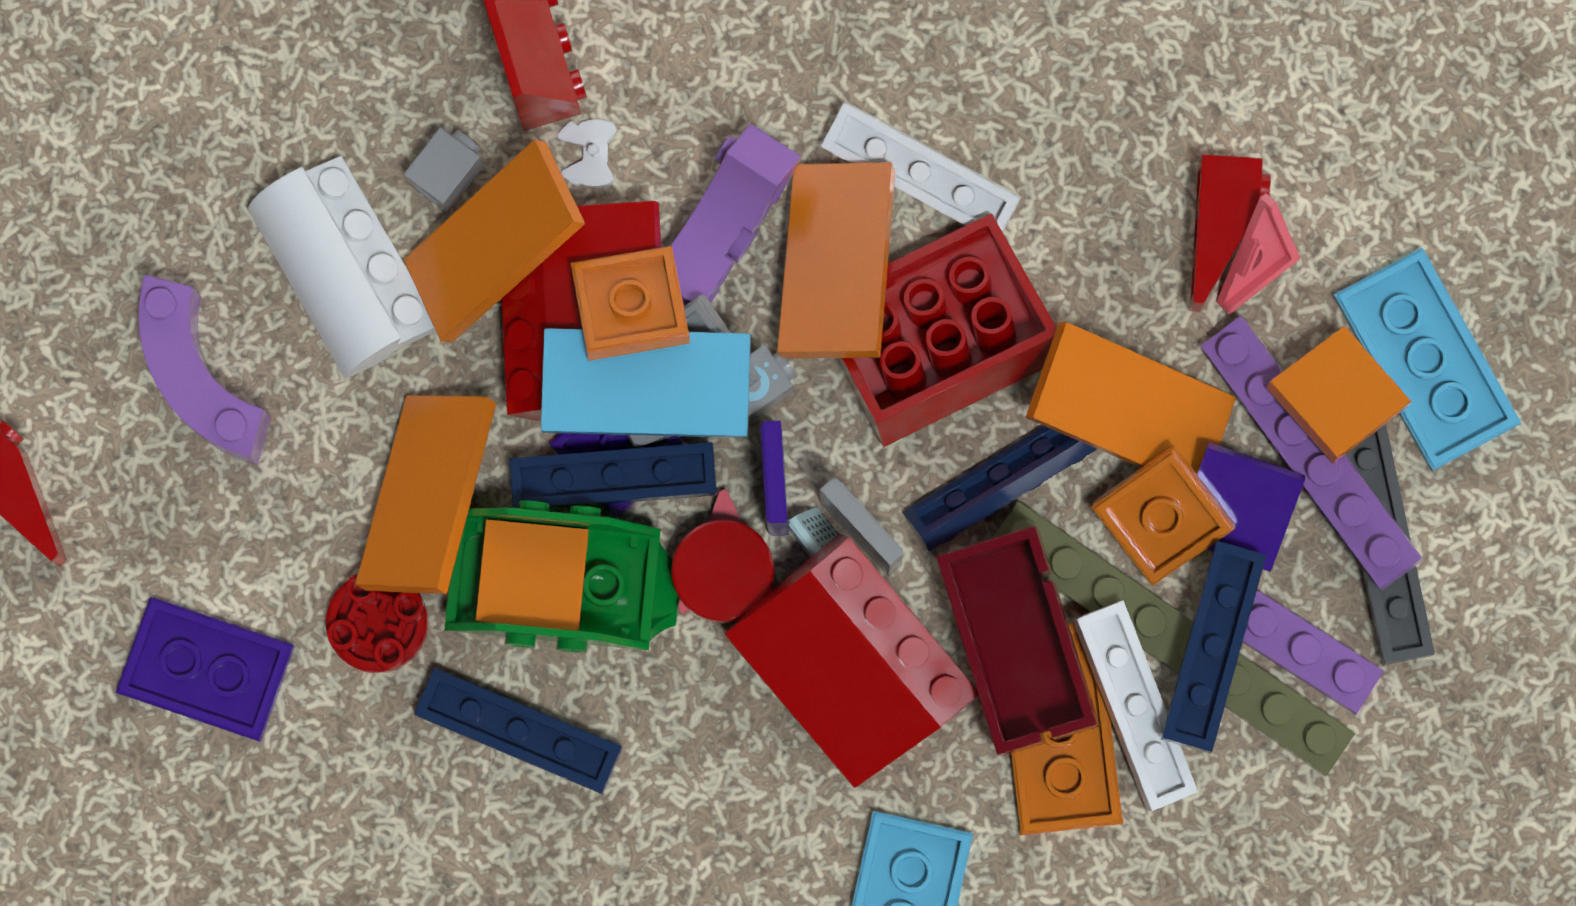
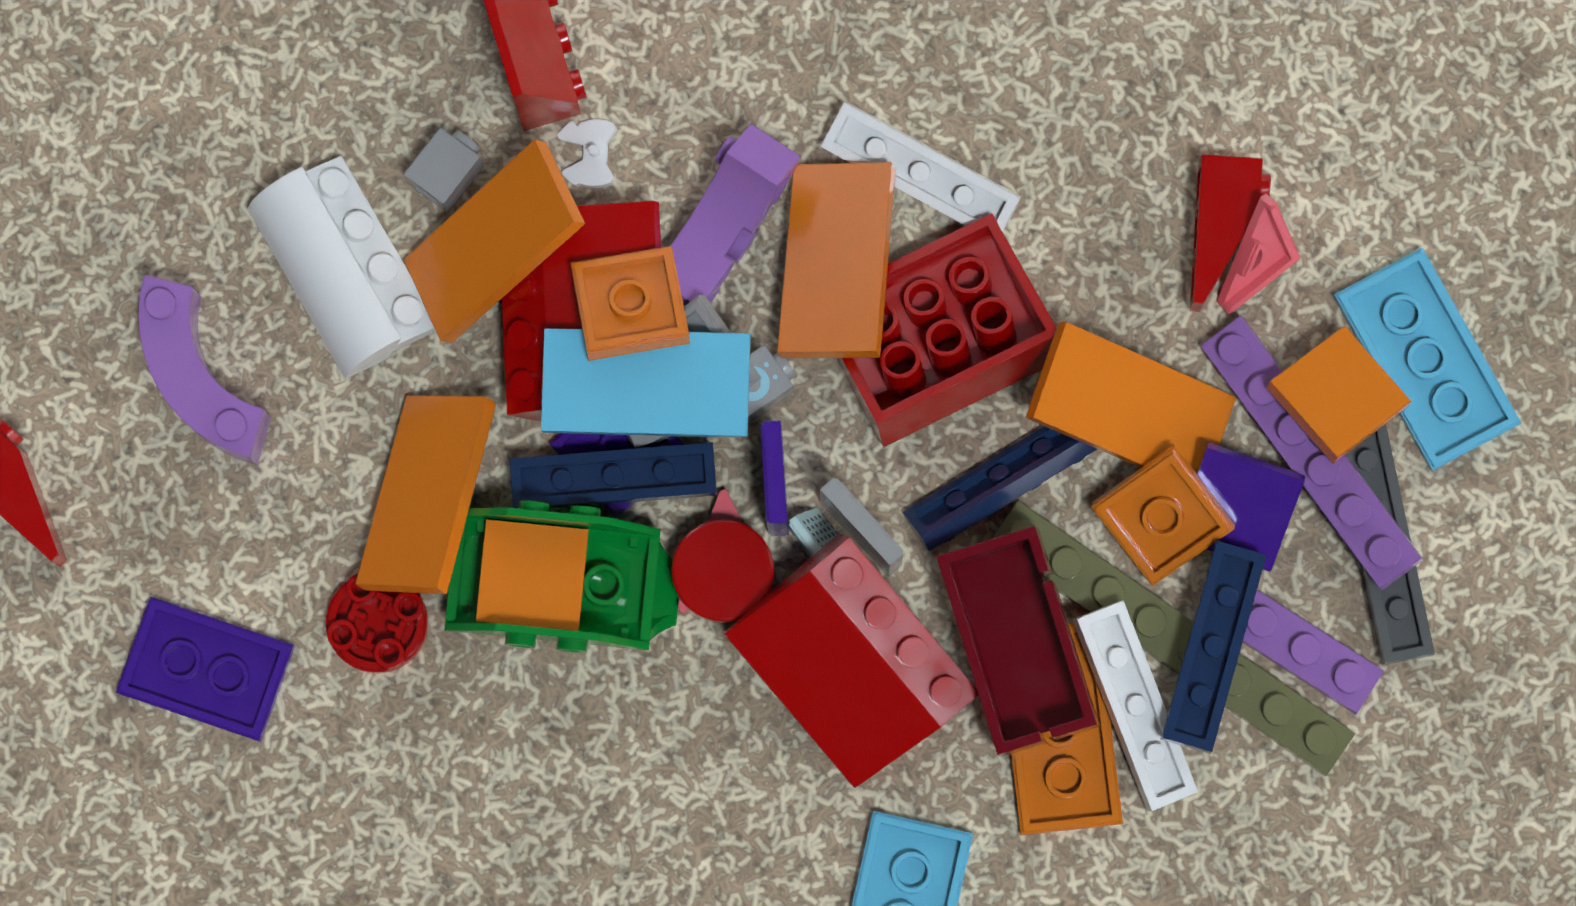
dark blue plate [414,668,623,795] -> none

